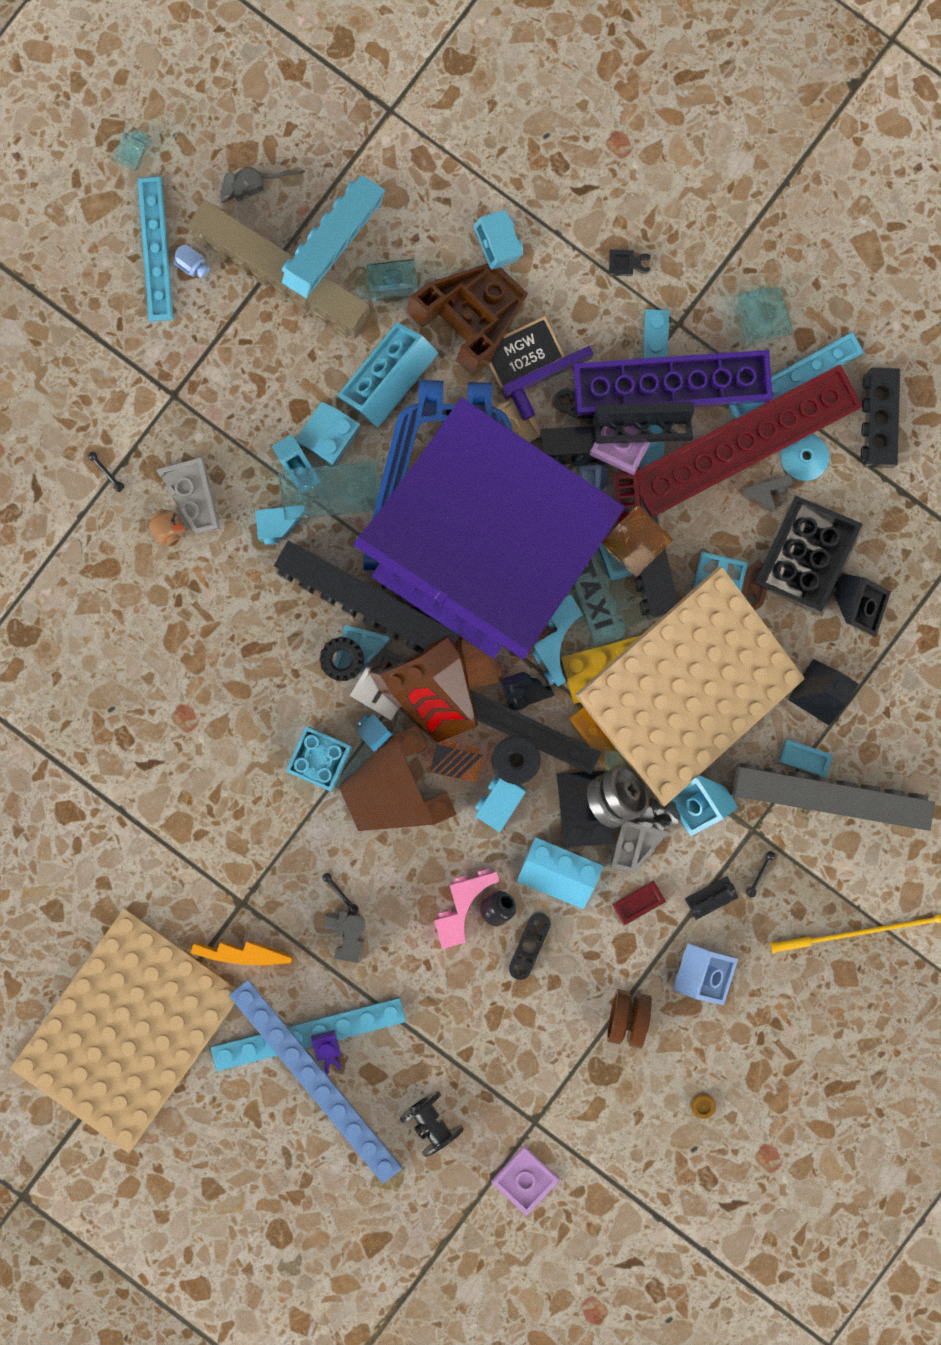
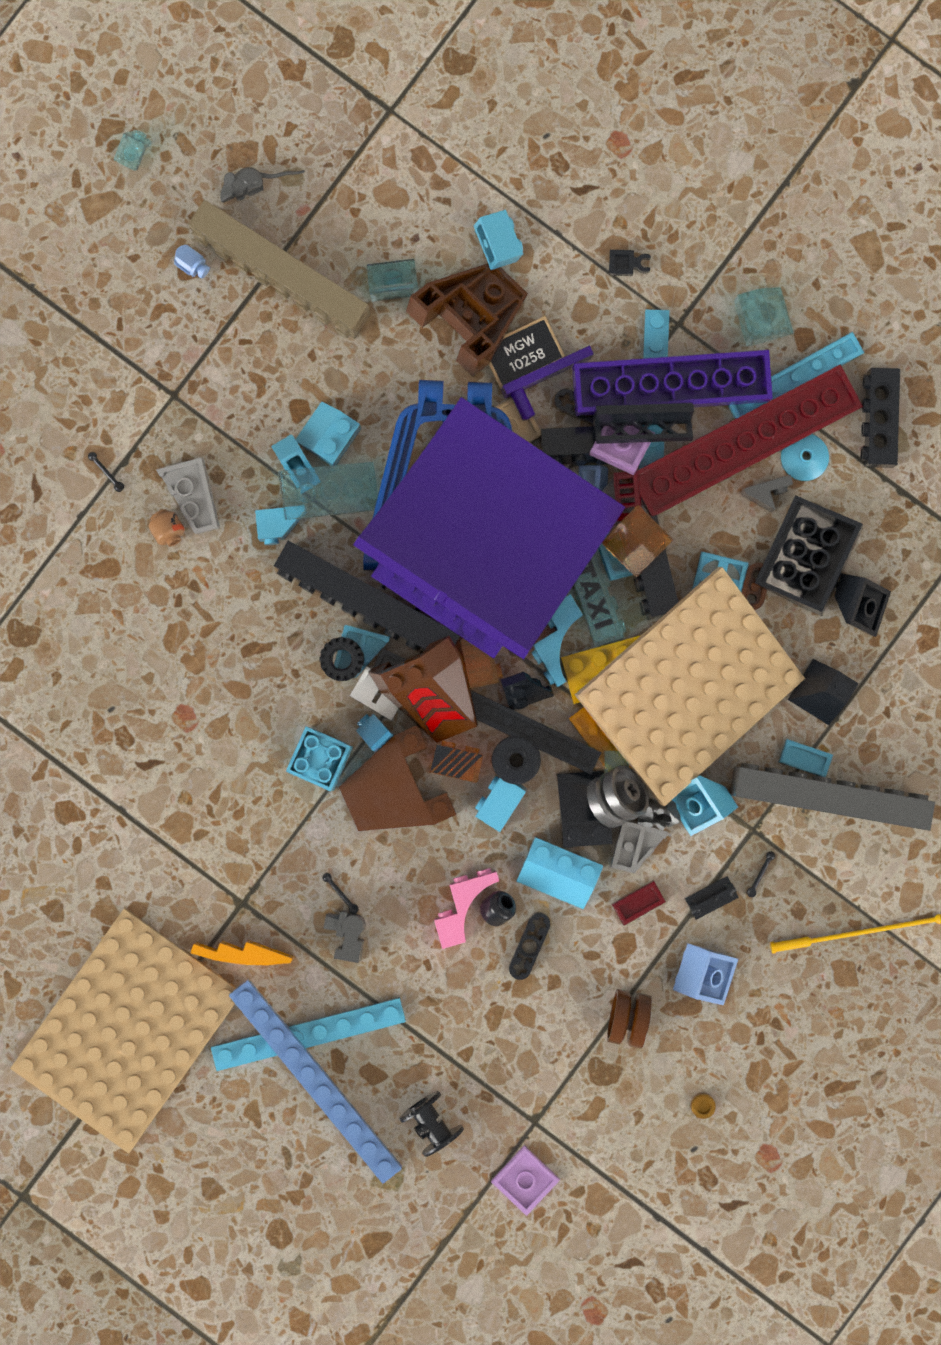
medium azure tile [137,176,174,322] -> none
medium azure brick [282,175,385,298] -> none
dark purple plate [311,1030,341,1074] -> none
medium azure slope [337,322,439,427] -> none

